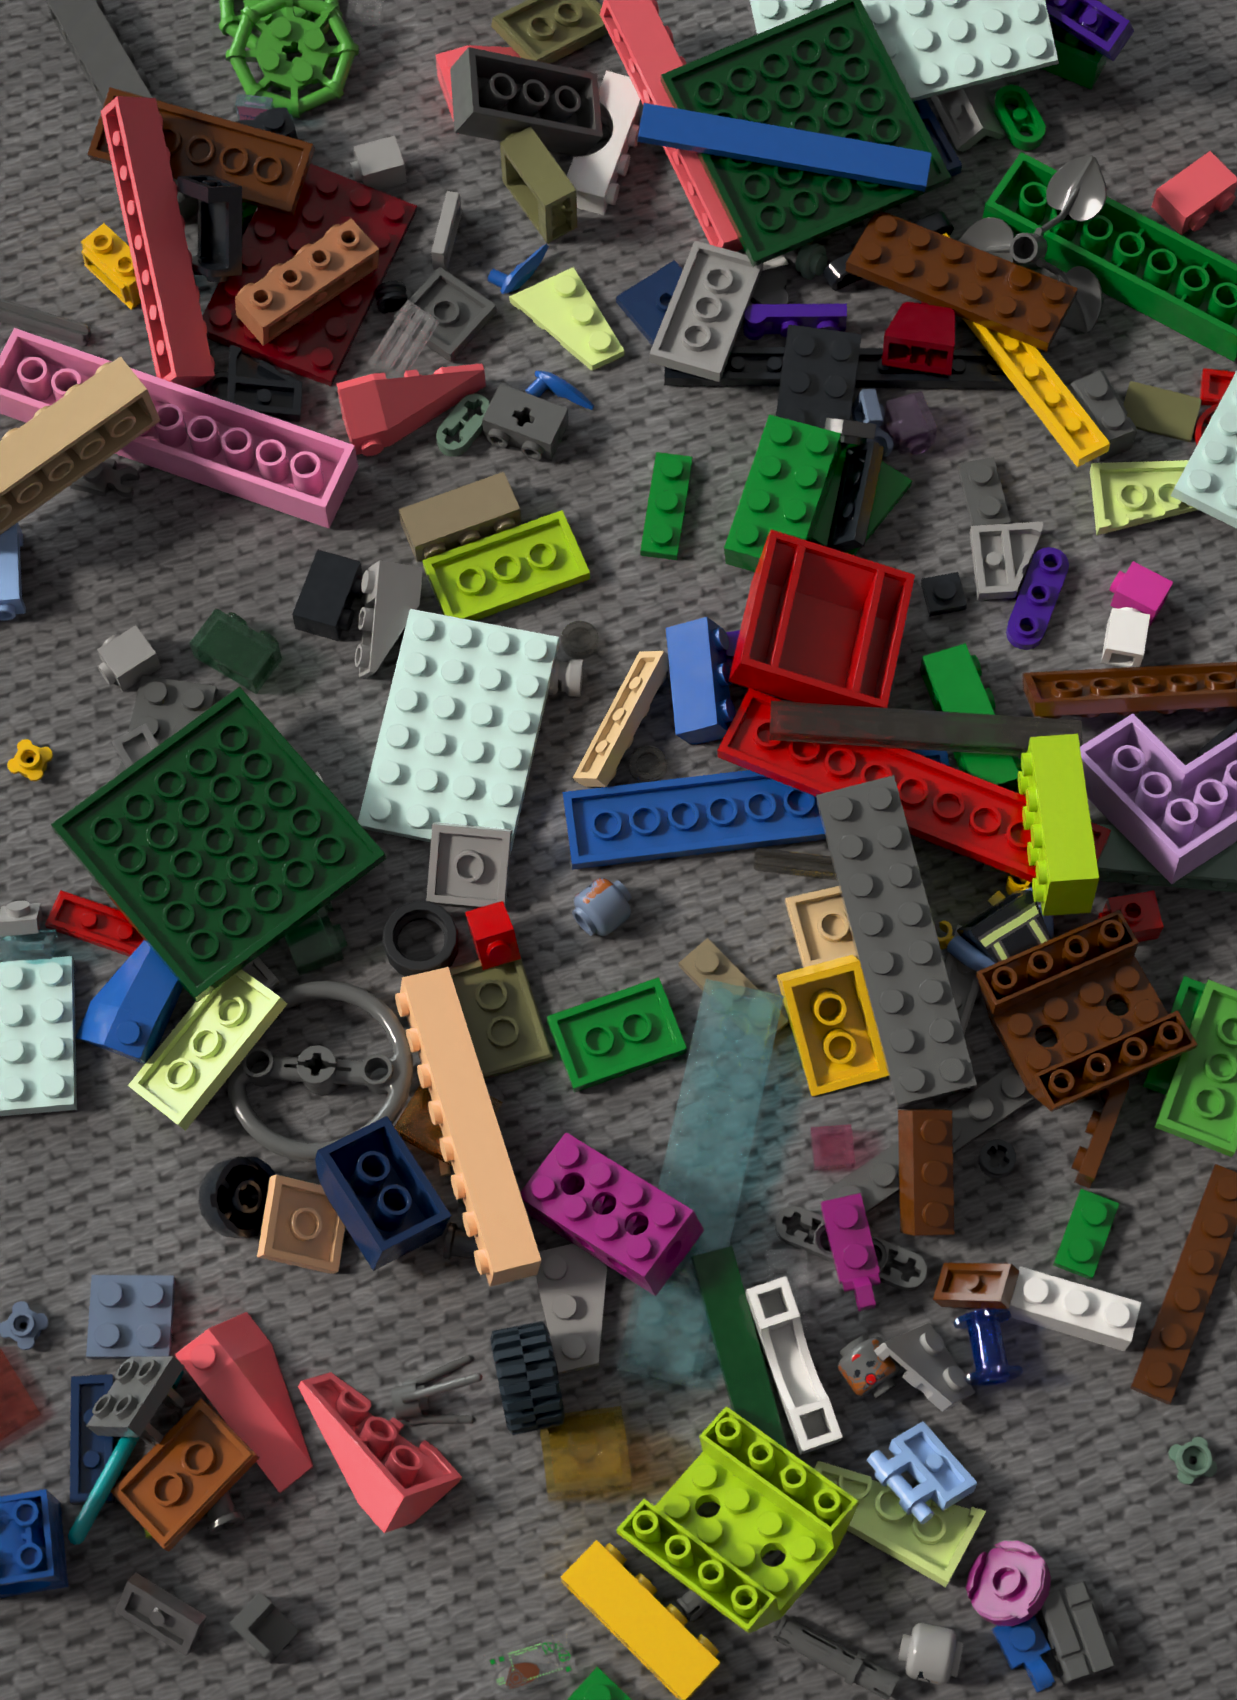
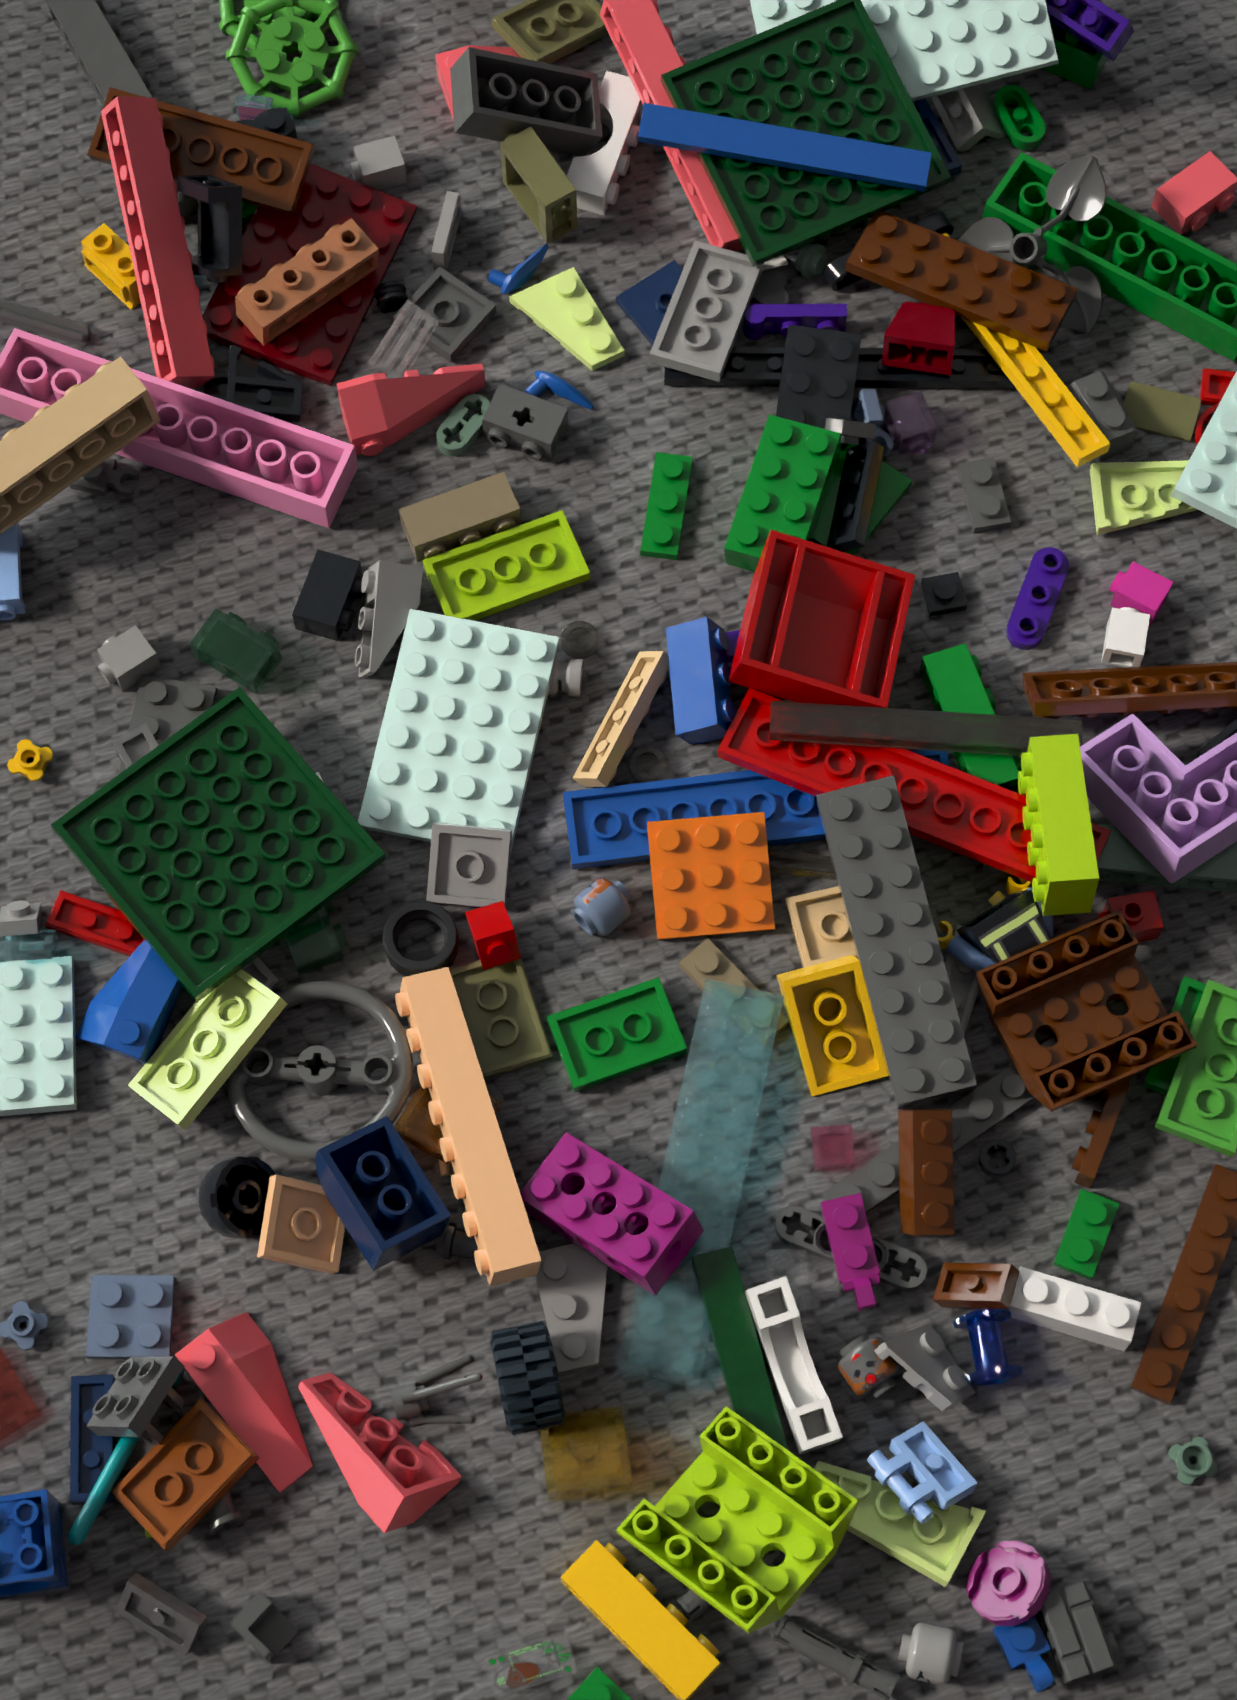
light grey wing [969,522,1043,600] -> none
none -> orange plate [647,812,775,940]

